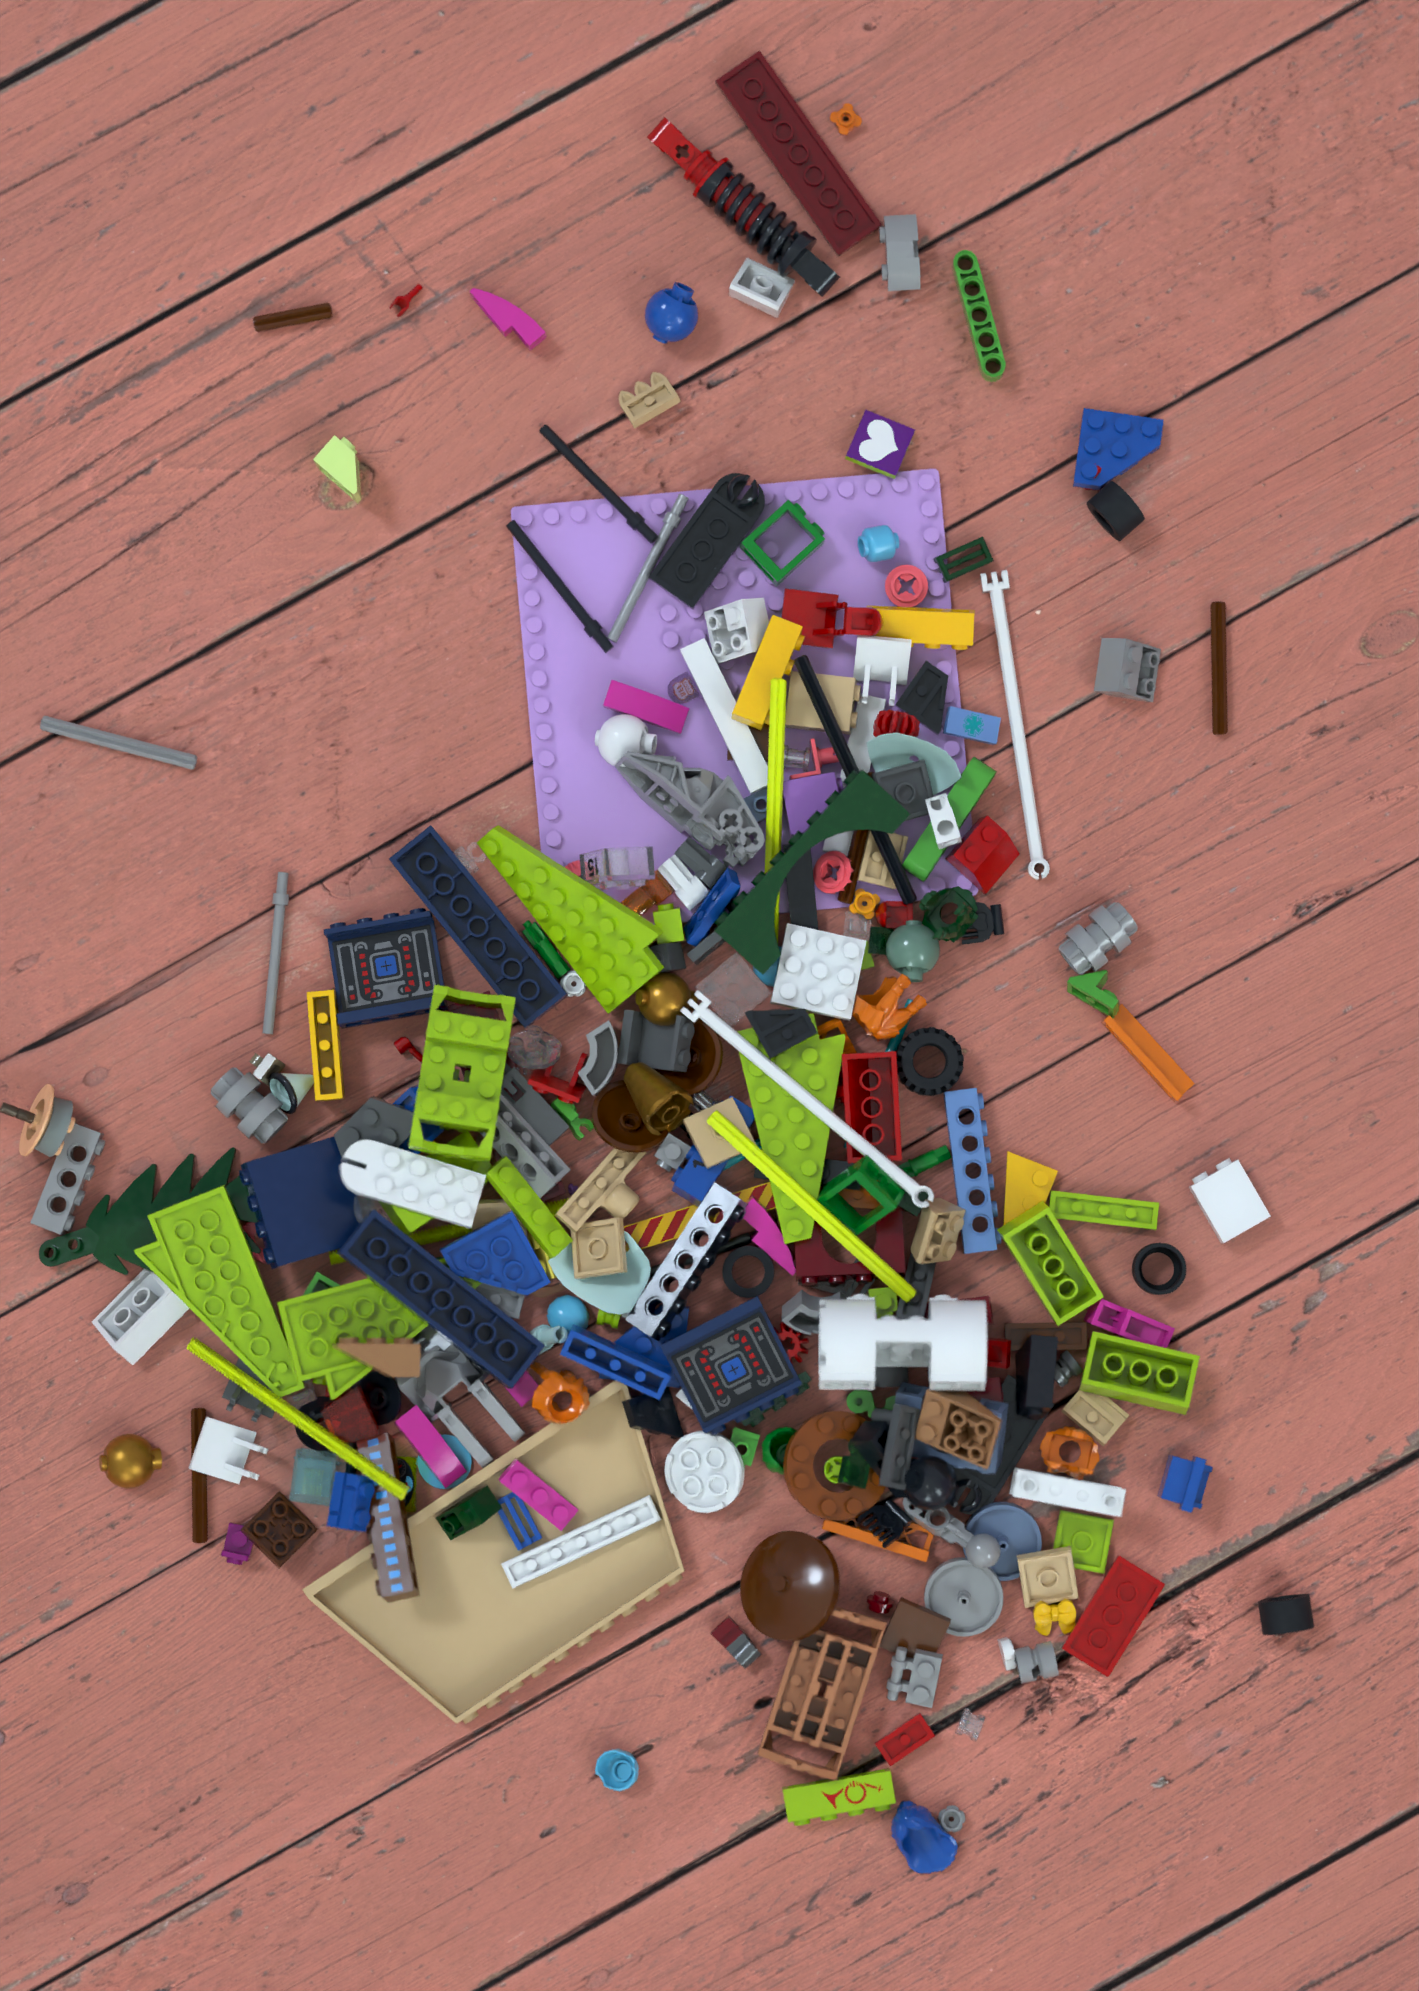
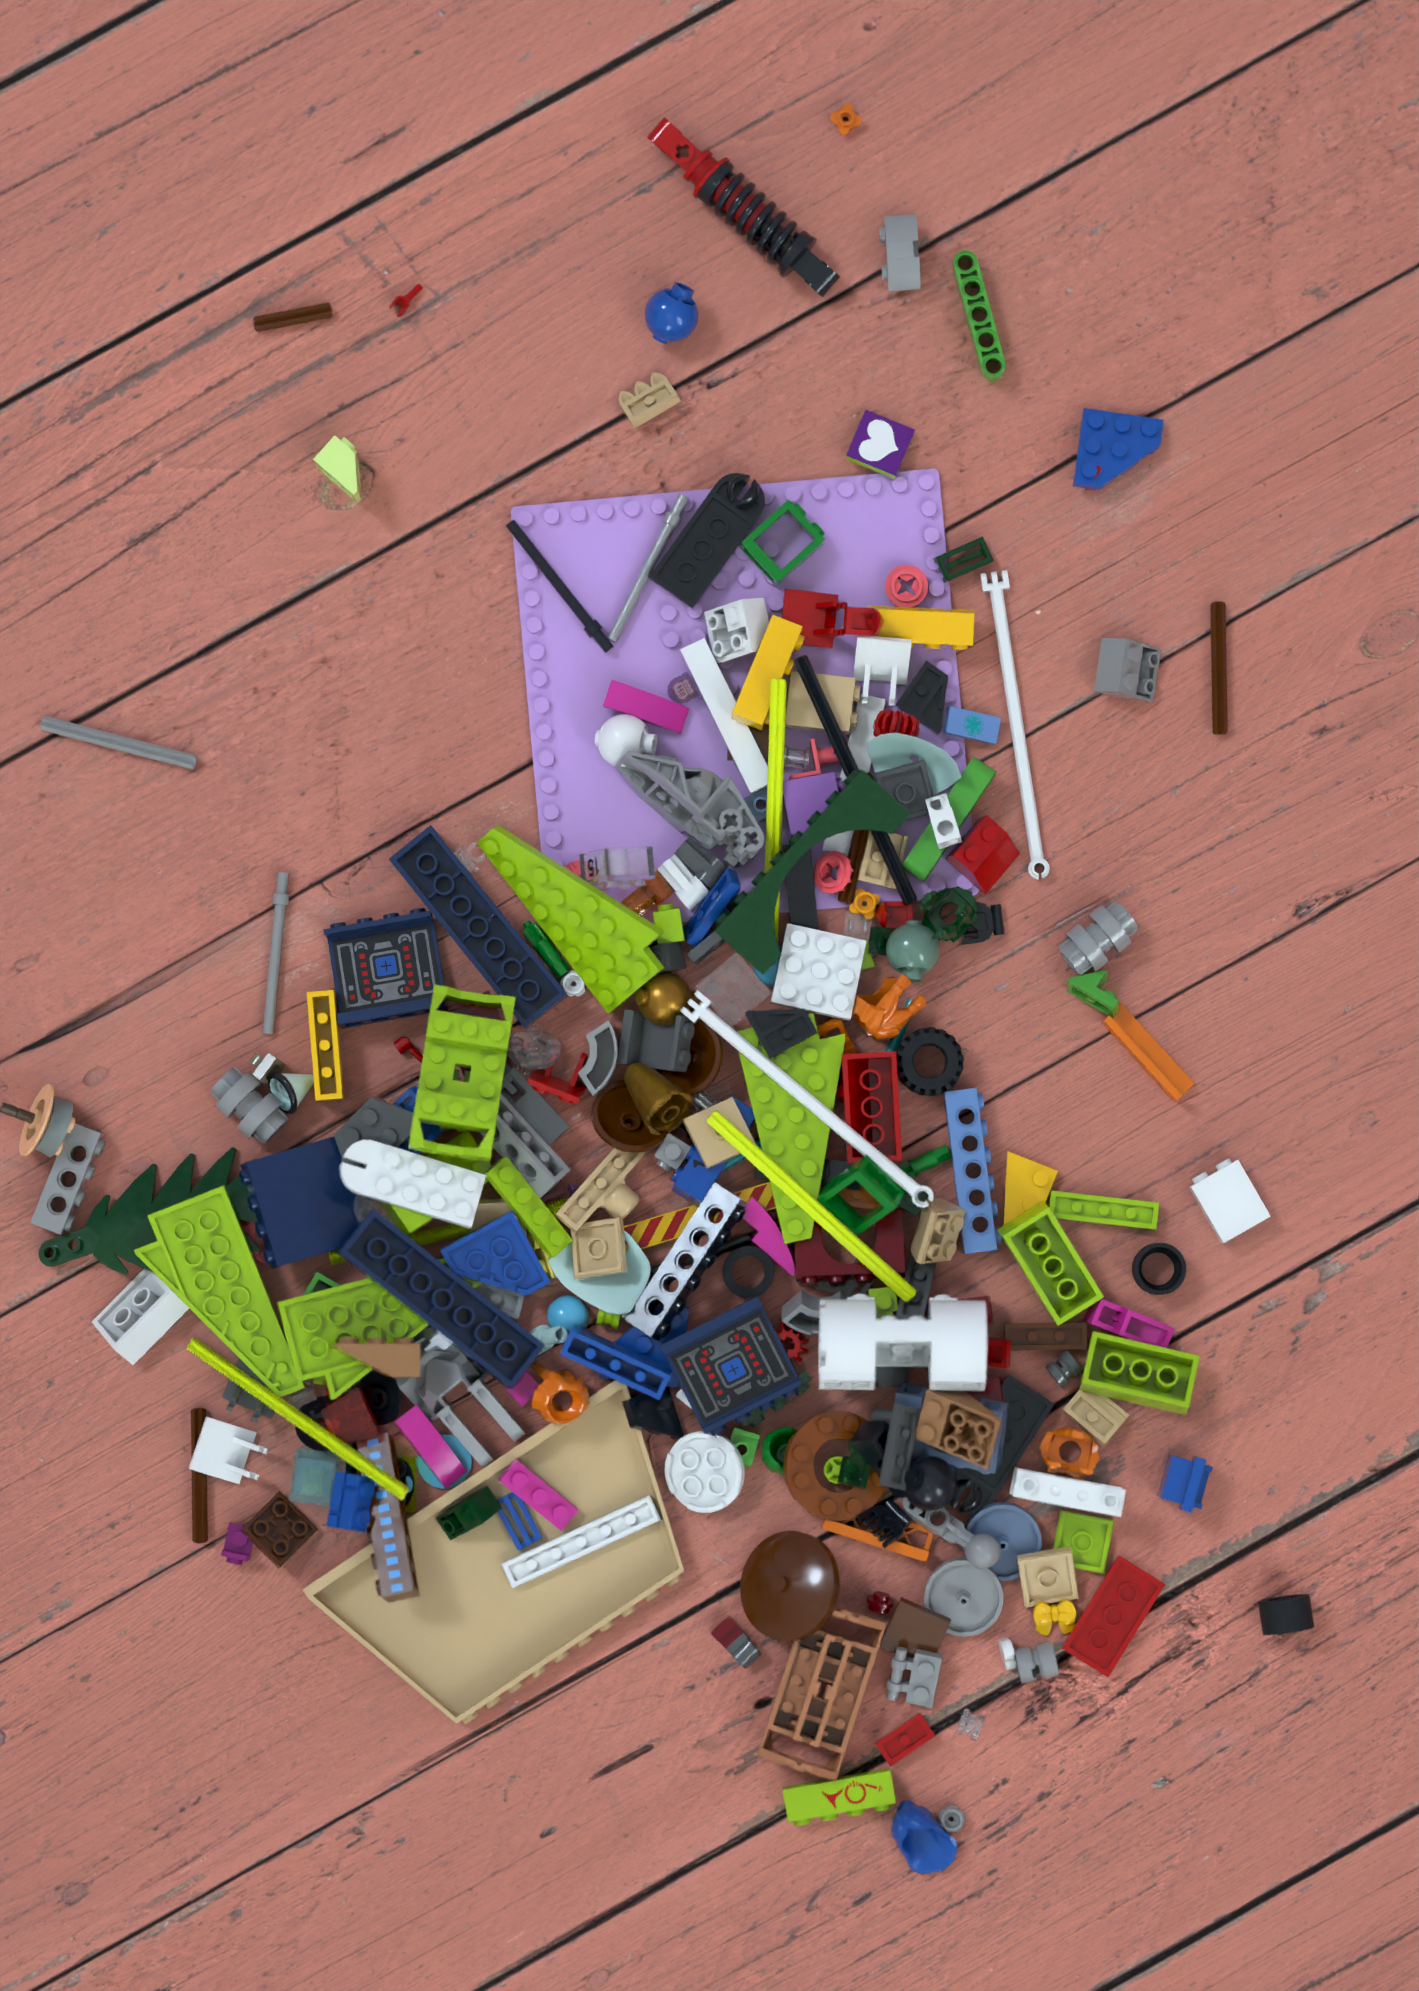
pearl gold brick [99,1434,162,1488] -> none
dark pink slope [470,288,547,351] -> none
black bar [539,424,658,543] -> none
bright green plate [550,1098,594,1140] -> none
medium azure hair [595,1749,639,1791] -> none
dark red plate [716,50,882,257] -> none
white slope [729,258,795,318] -> none
bright green leg [847,1390,895,1418] -> none
medium azure head [857,525,900,562] -> none
black slope [1015,1335,1058,1420] -> none
black piece [1086,481,1145,541] -> none

